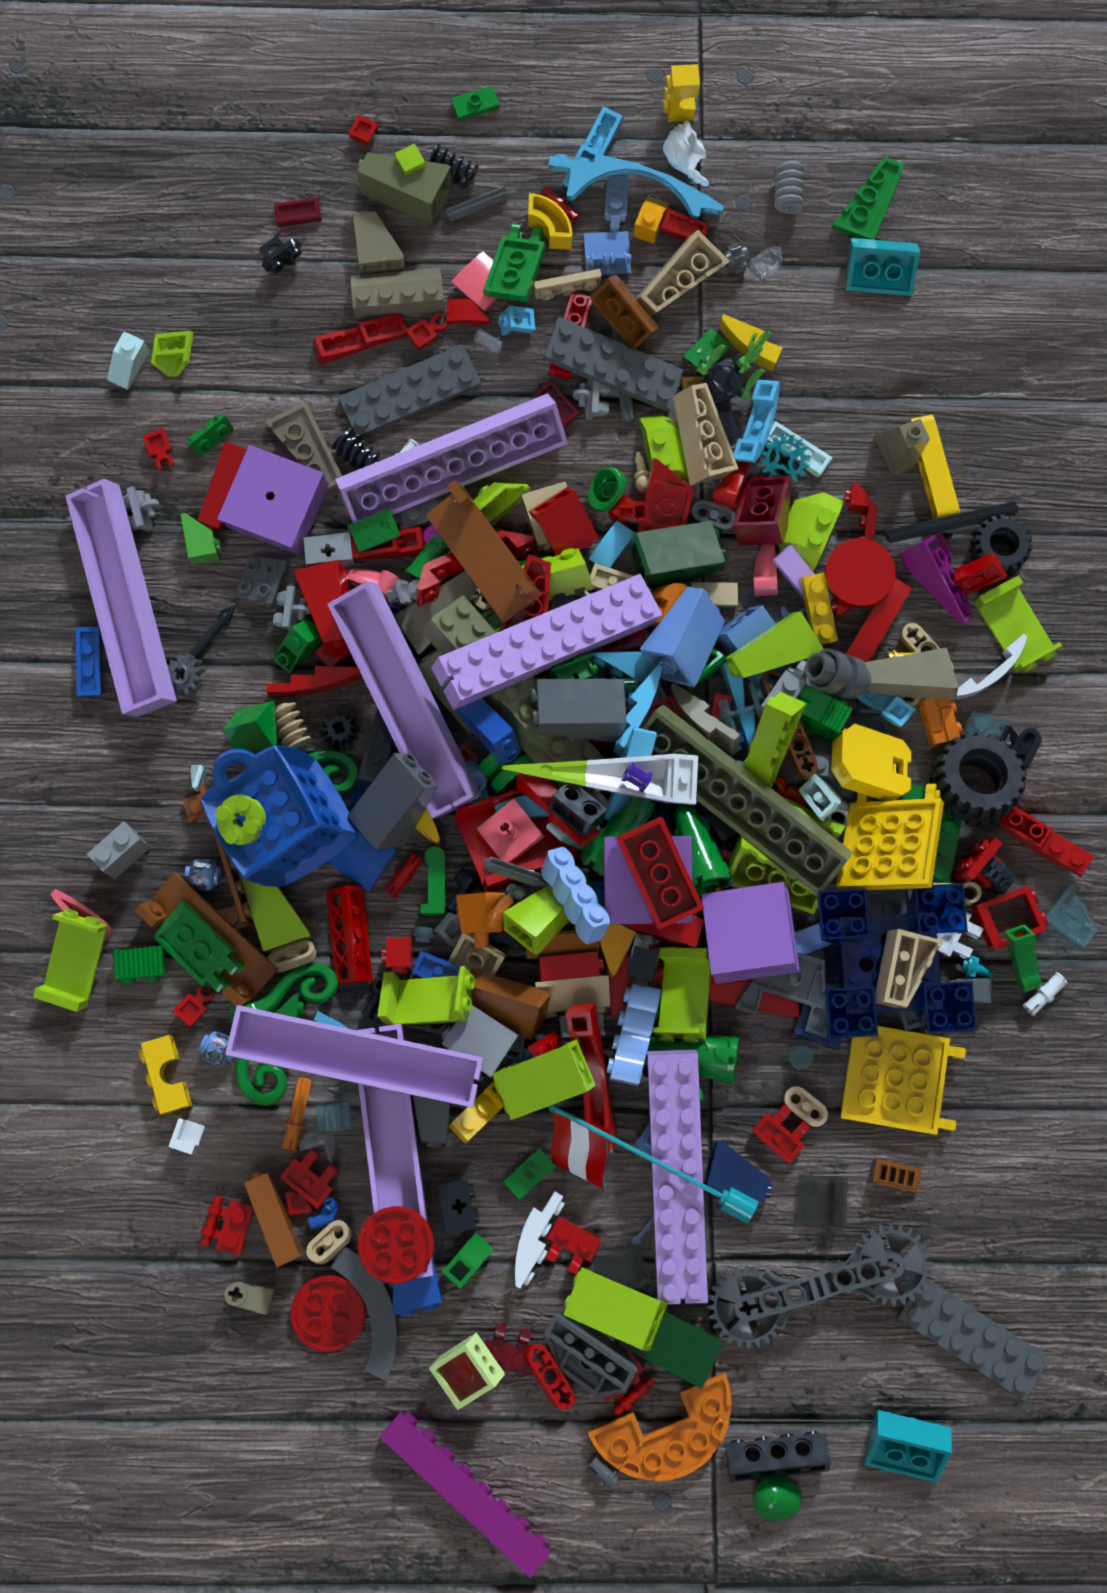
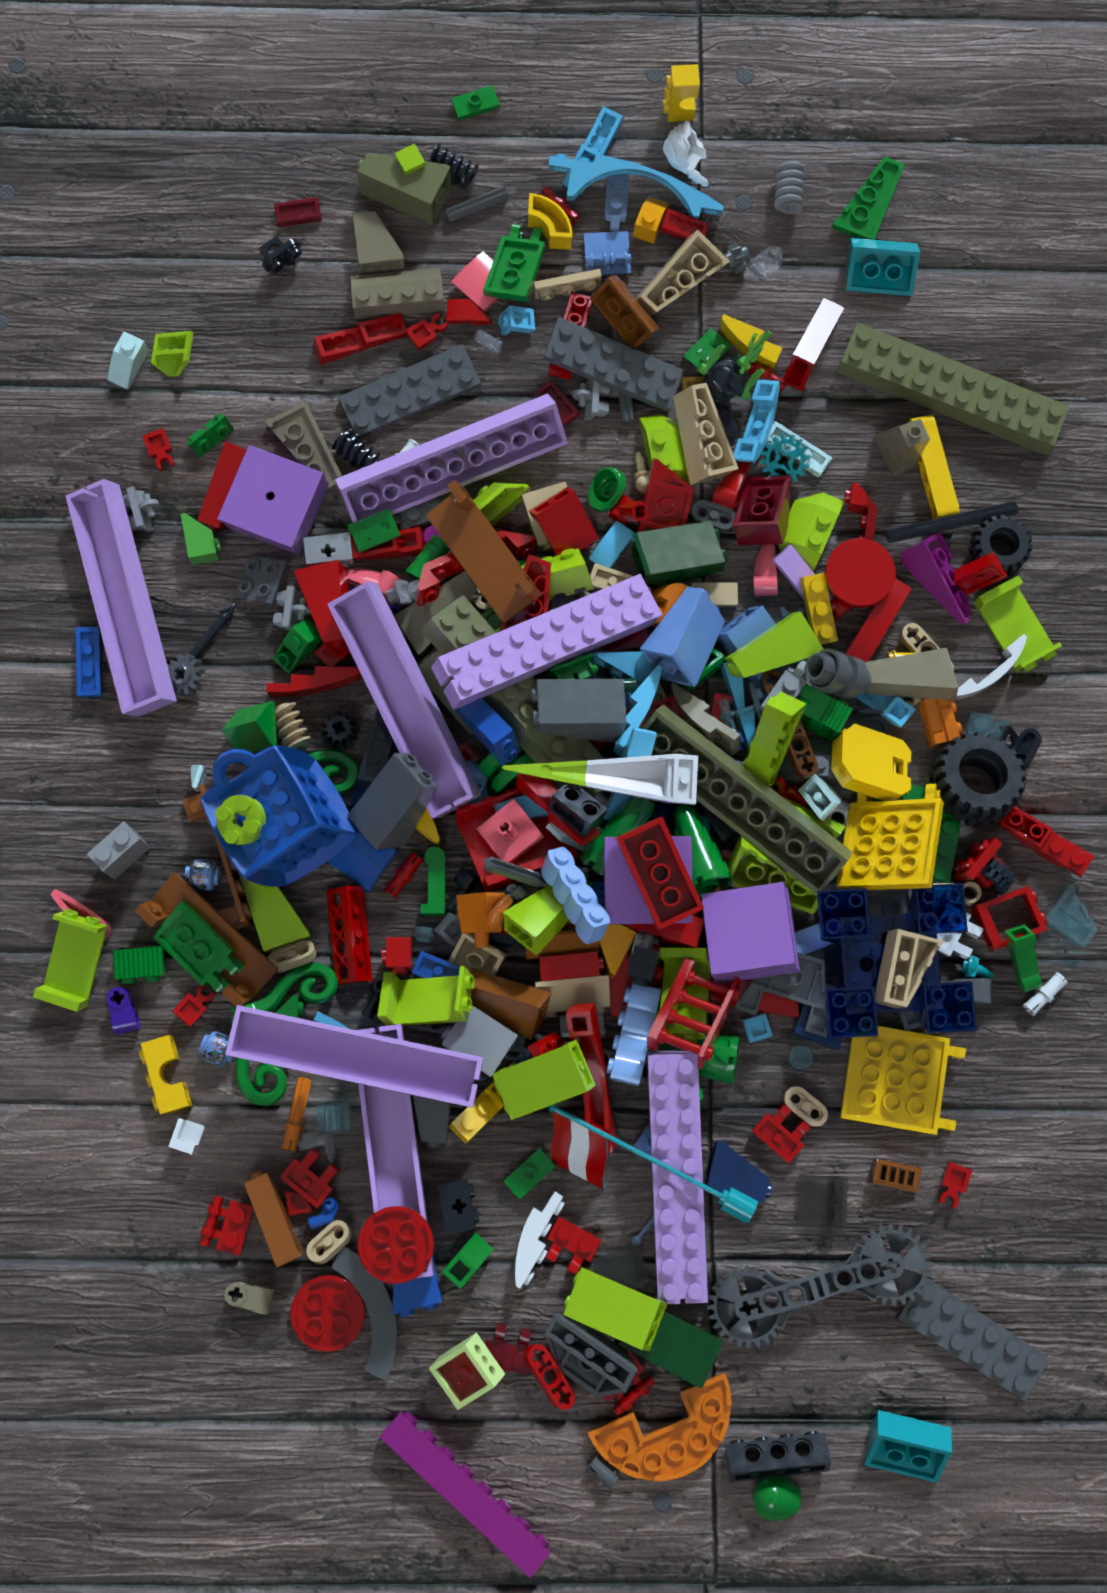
red plate [348,115,379,146] -> none
dark purple bush [621,762,653,792] -> none
none -> dark purple piece [106,987,140,1035]
none -> red fence [647,958,742,1069]
none -> medium azure tile [742,1013,773,1043]
none -> red pin [745,361,788,394]
none -> slope [783,298,844,392]
none -> olive brick [837,322,1070,456]
none -> red plate [938,1162,973,1208]

